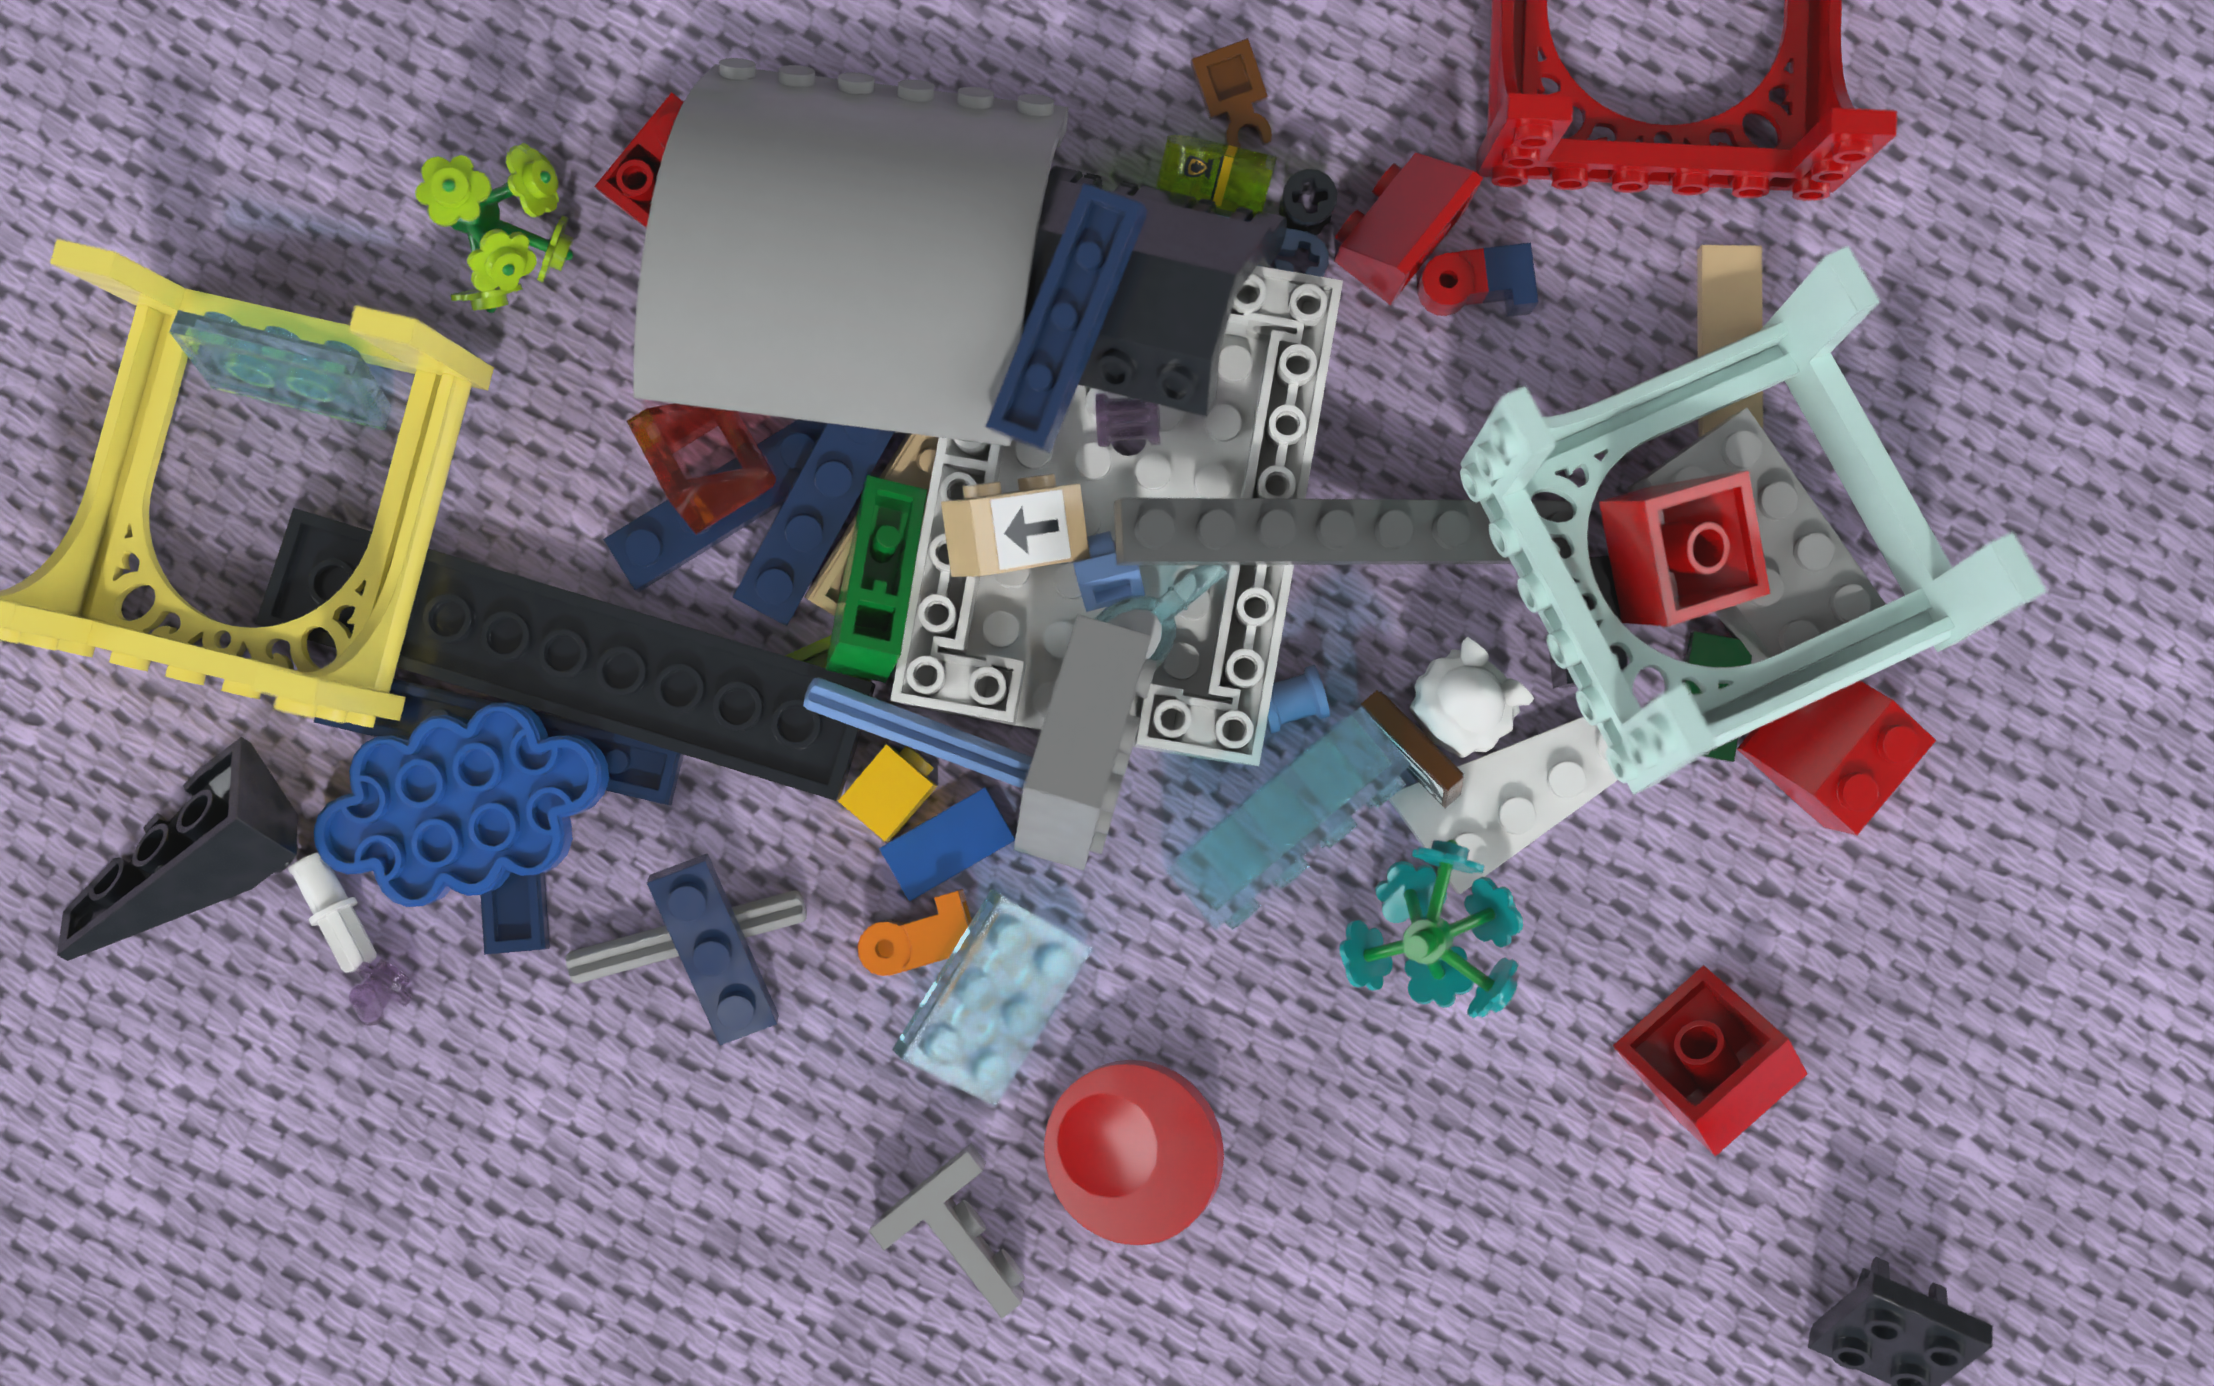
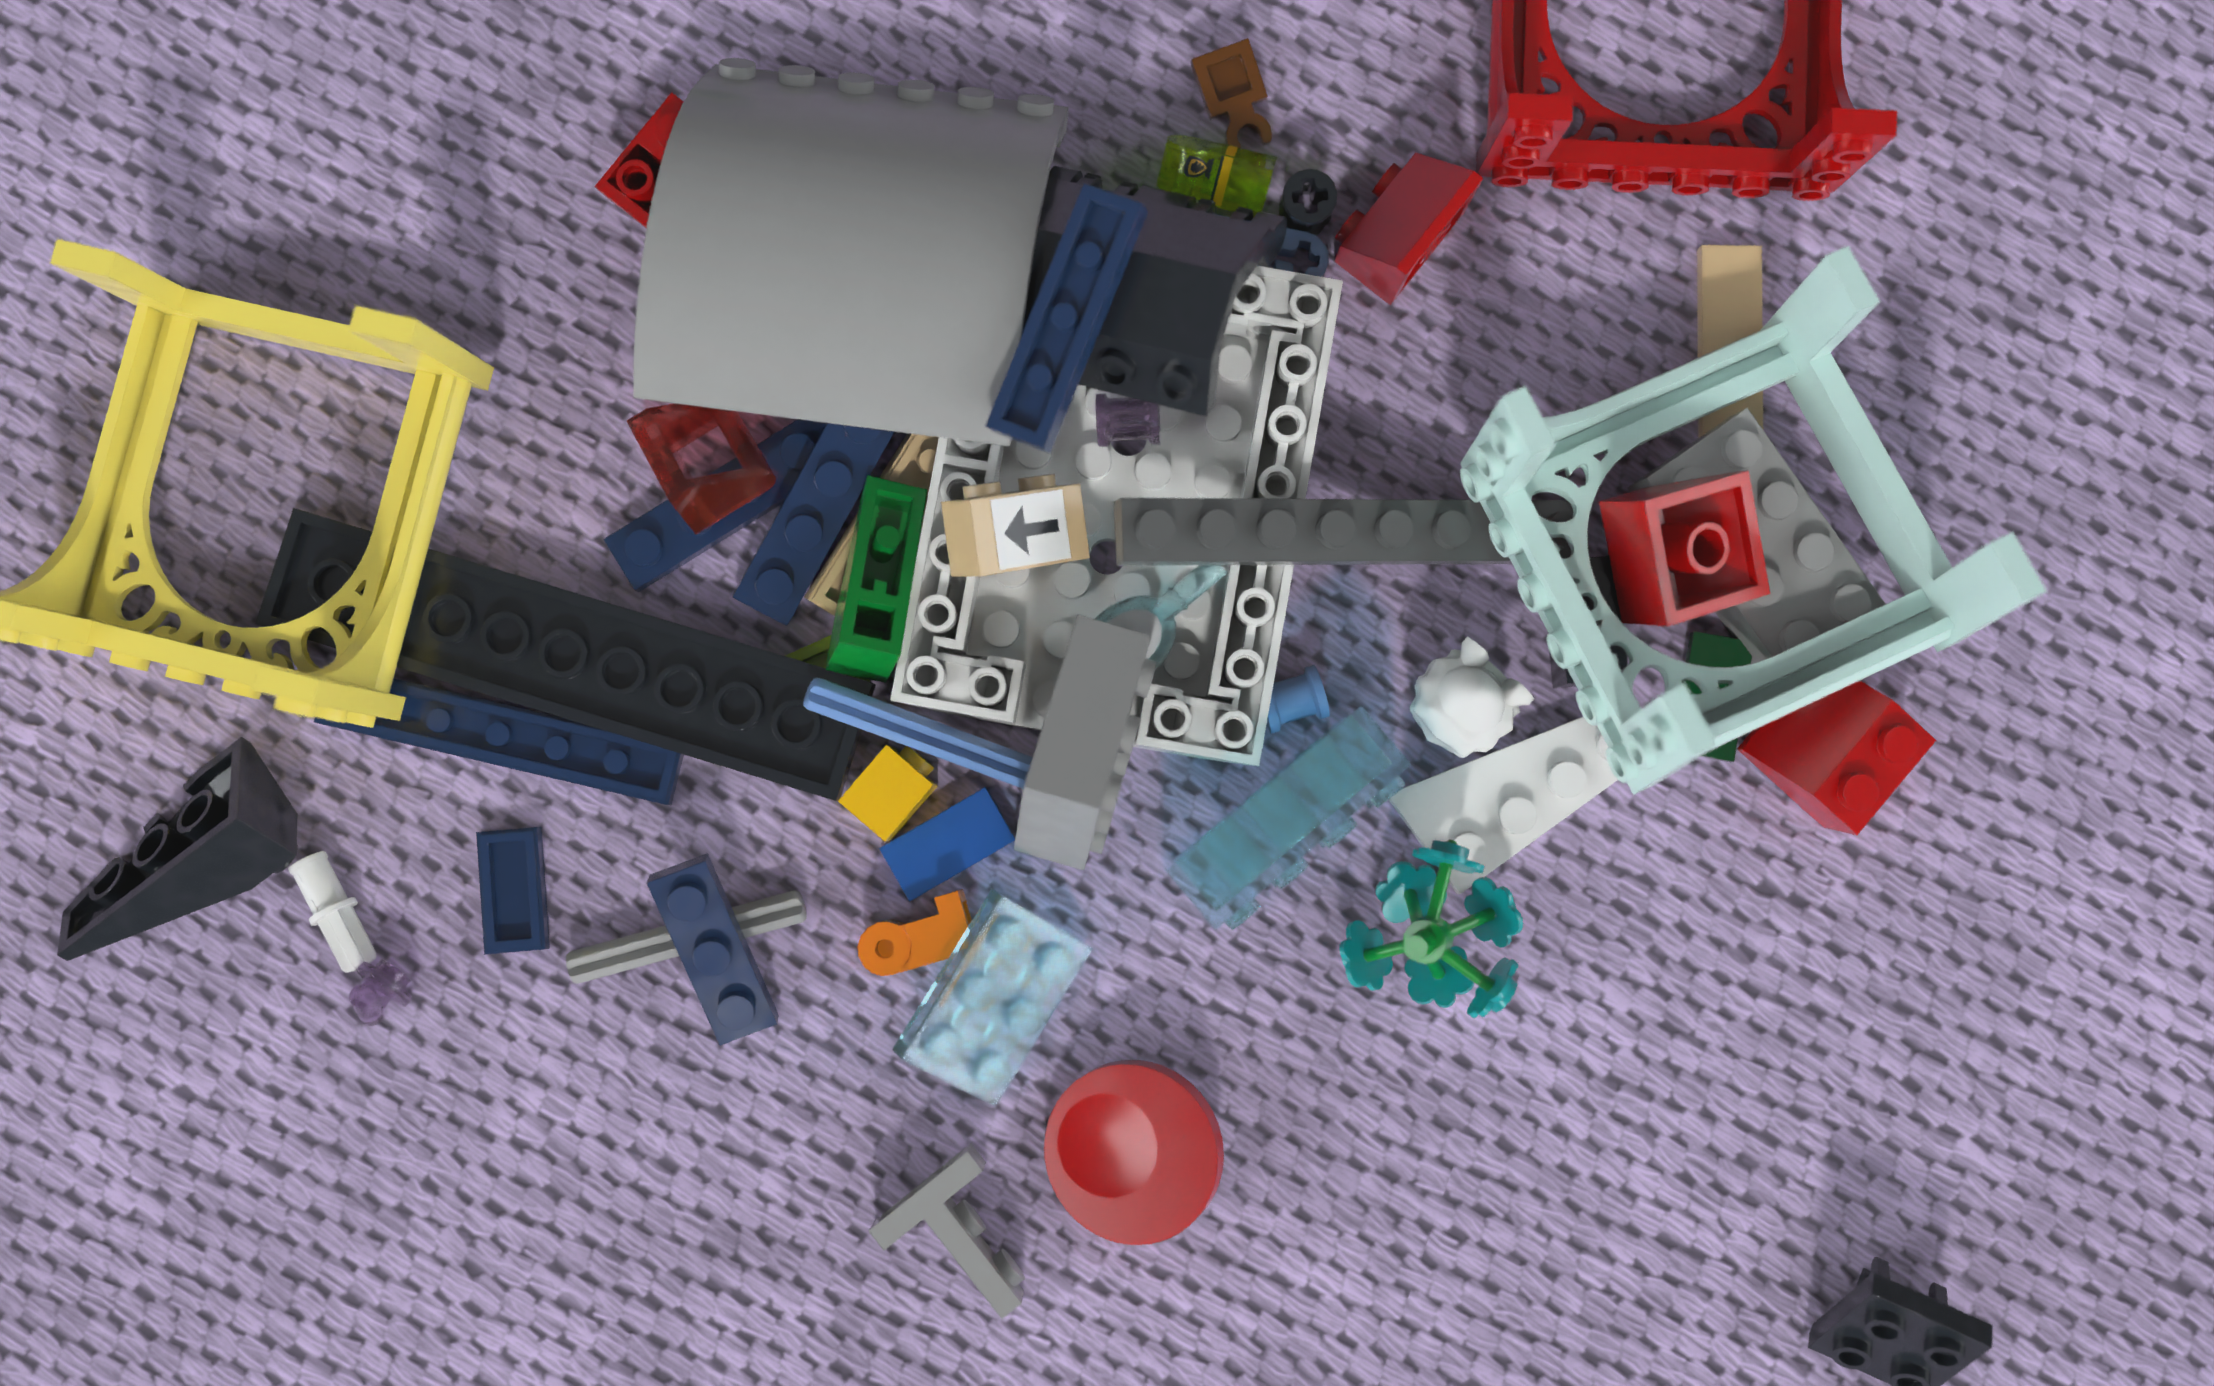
clear light blue plate [169,310,392,430] -> none
blue plate [314,703,609,907] -> none
lime plant [415,143,574,313] -> none
medium blue tile [1073,531,1146,612] -> none
reddish brown tile [1361,690,1464,809] -> none
leg [1417,242,1538,317] -> none
red slope [1613,965,1808,1157] -> none

